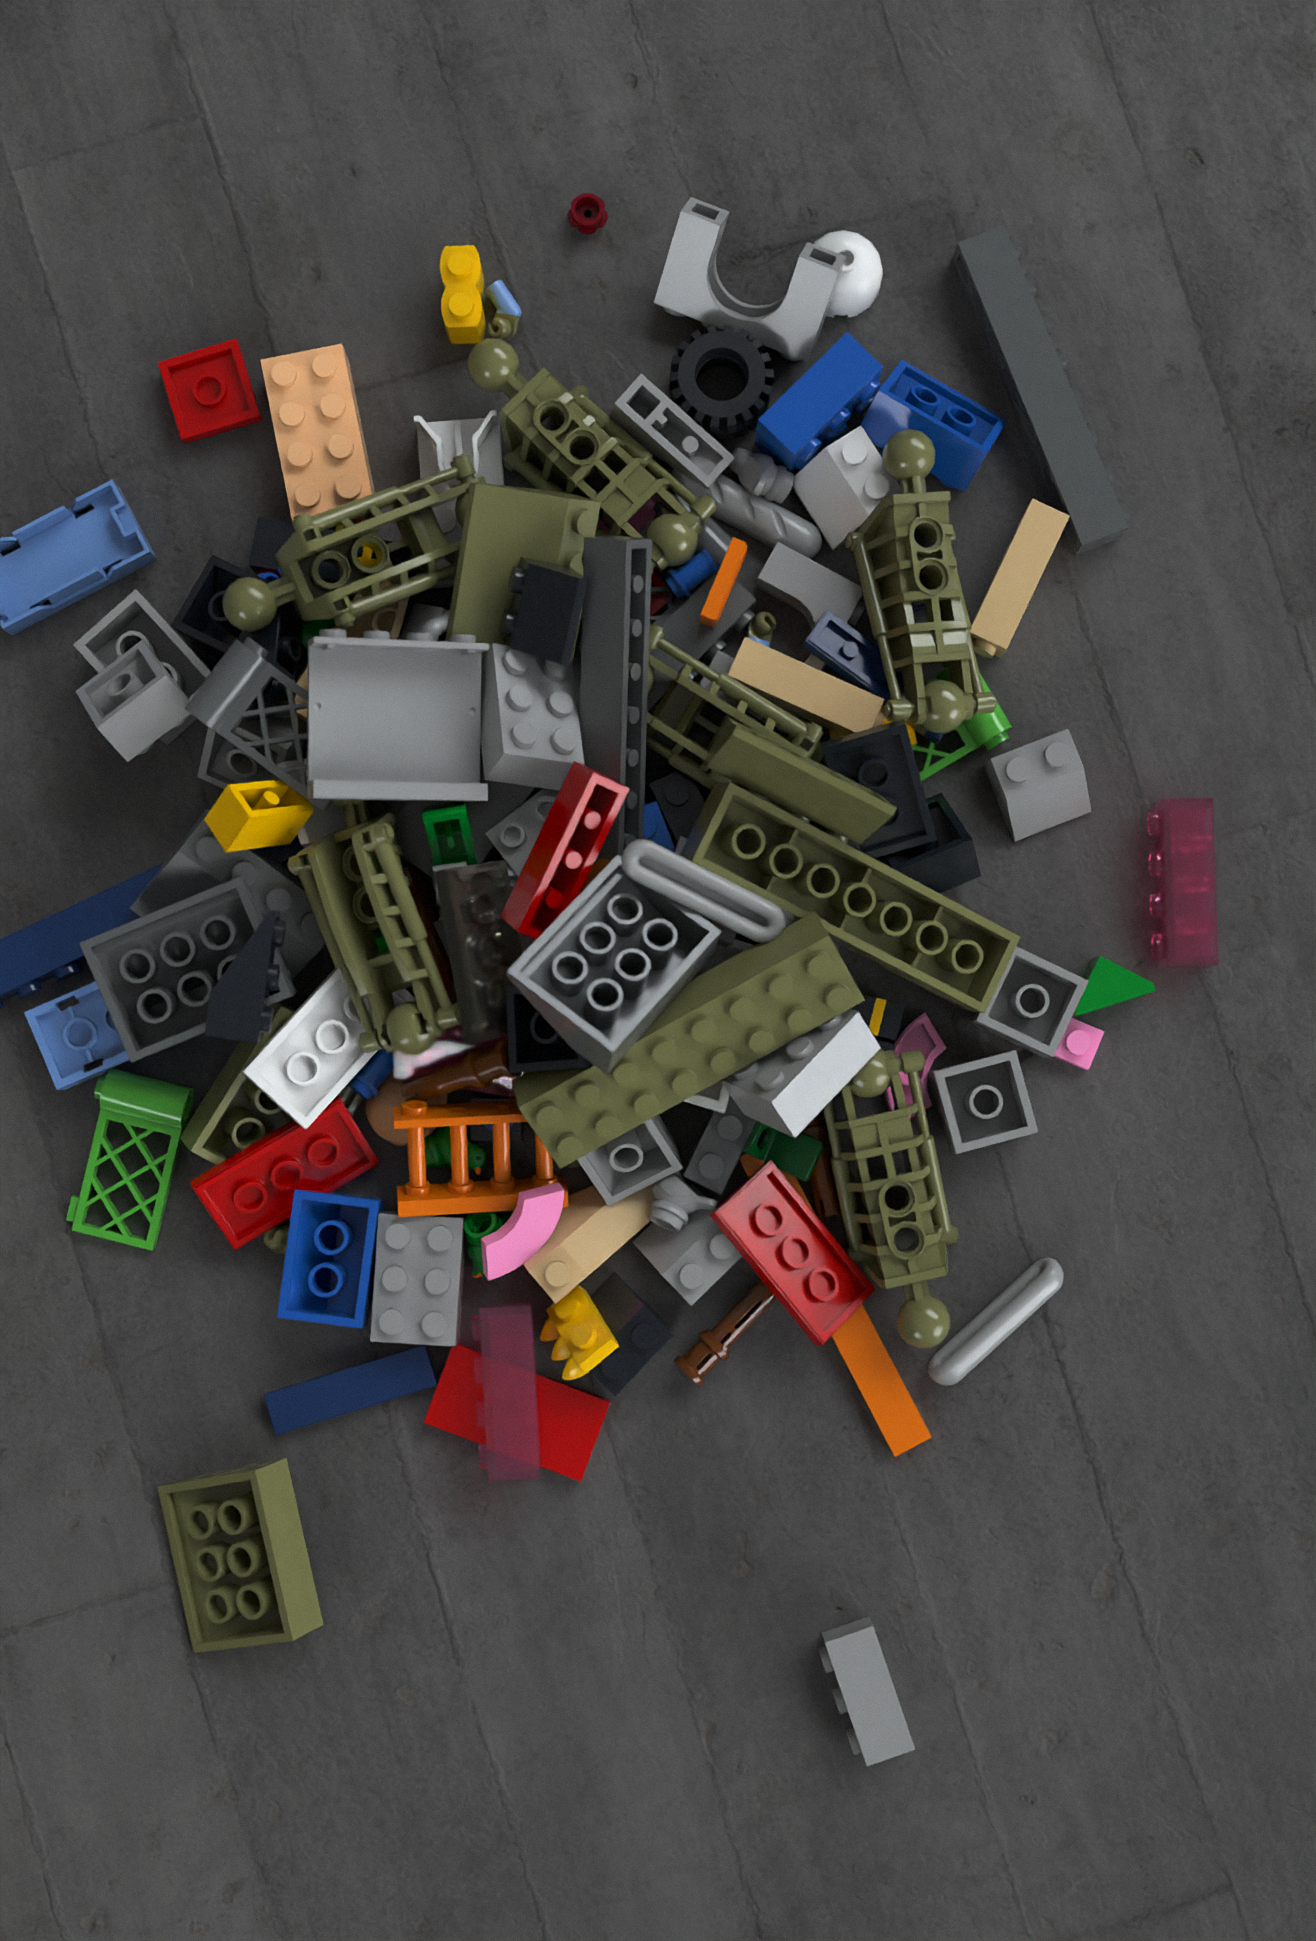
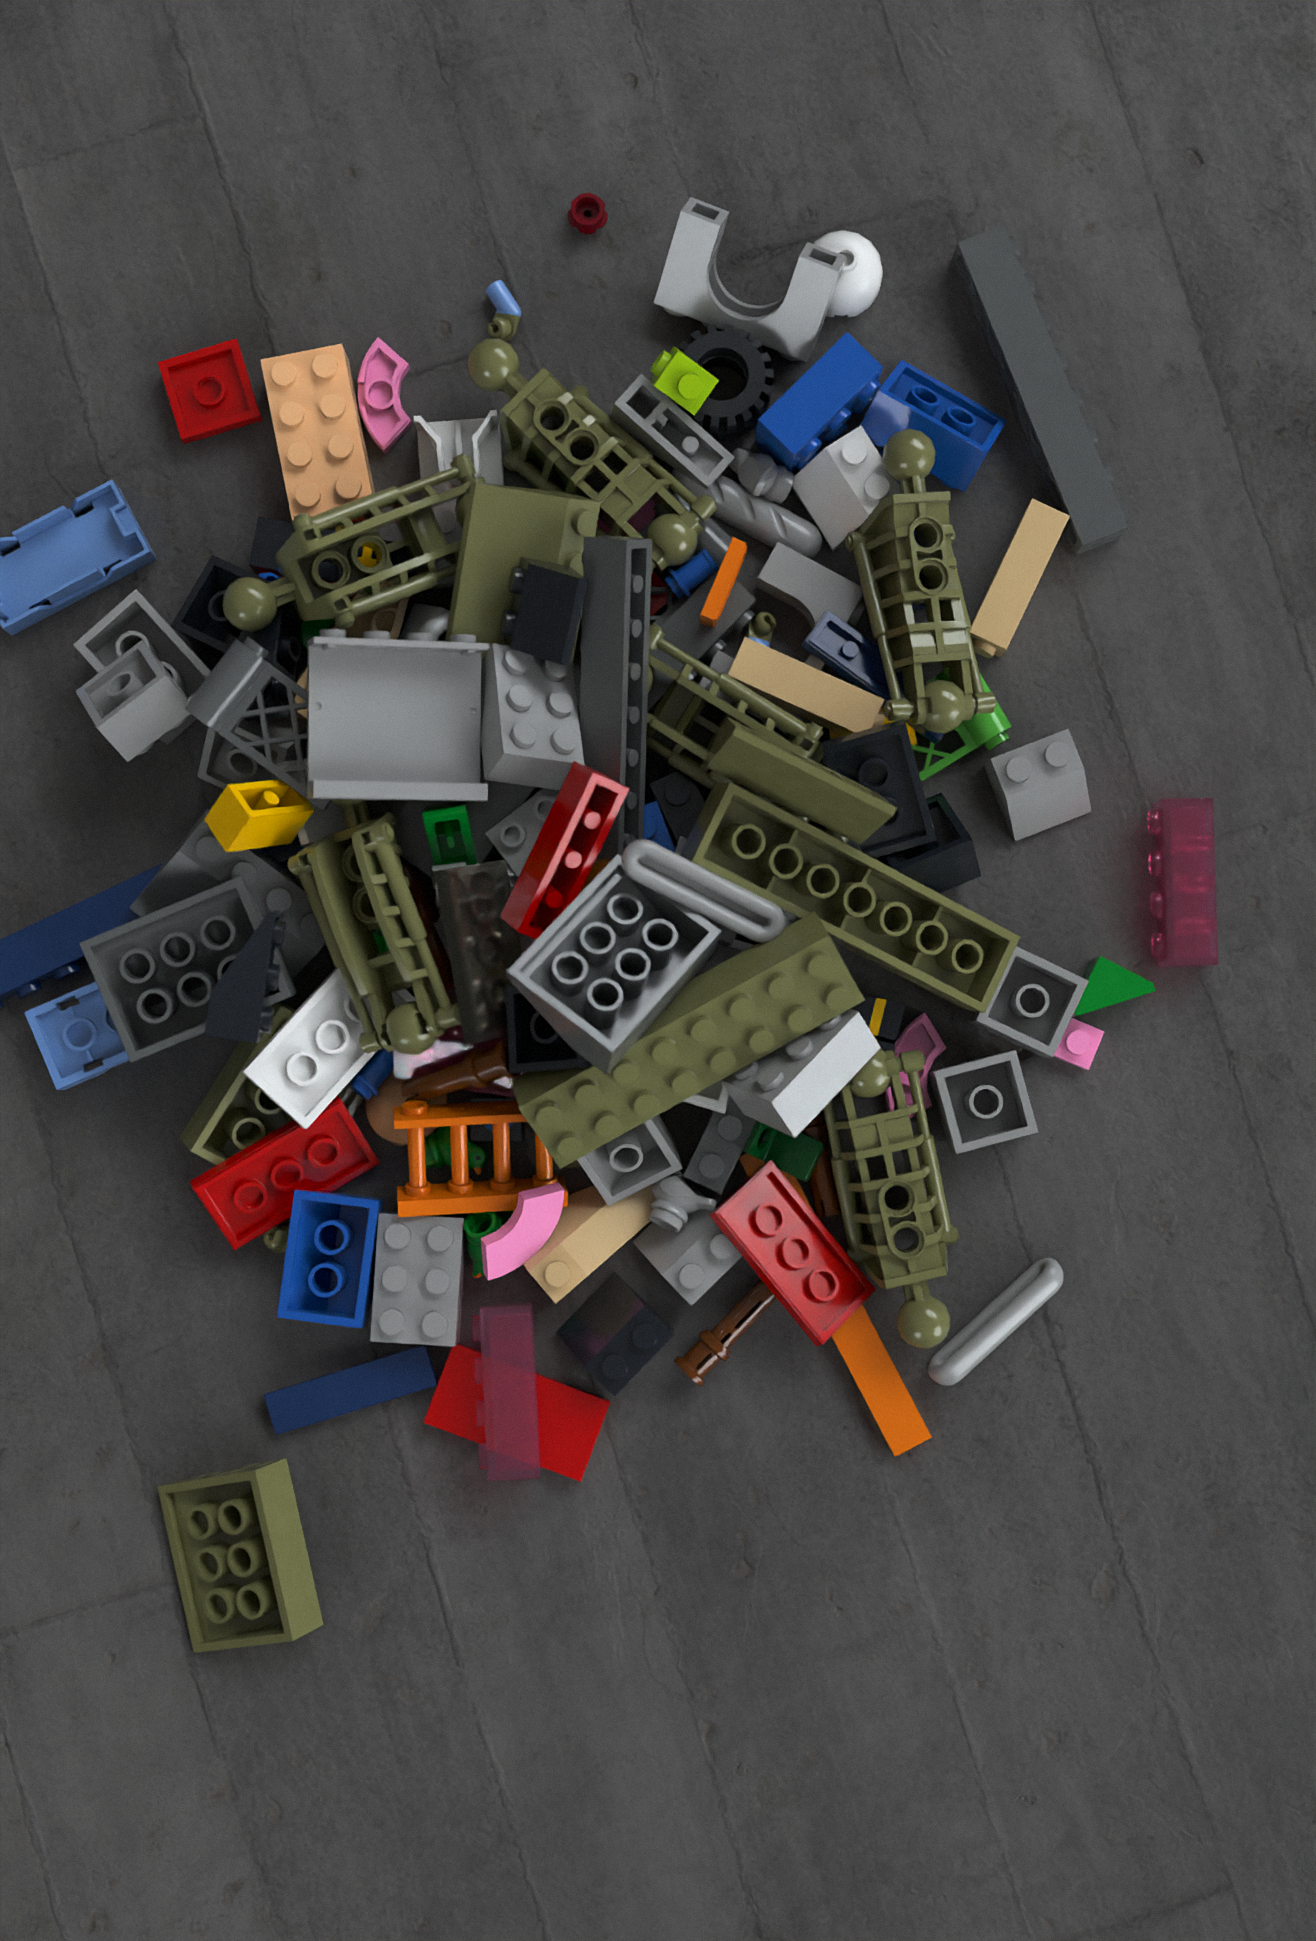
bright green piece [66,1068,195,1251] -> none
yellow brick [440,245,486,344] -> none
yellow plate [540,1284,619,1380] -> none
light grey brick [818,1617,915,1766] -> none
none -> bright pink tile [357,337,413,455]
none -> lime bracket [650,346,719,416]

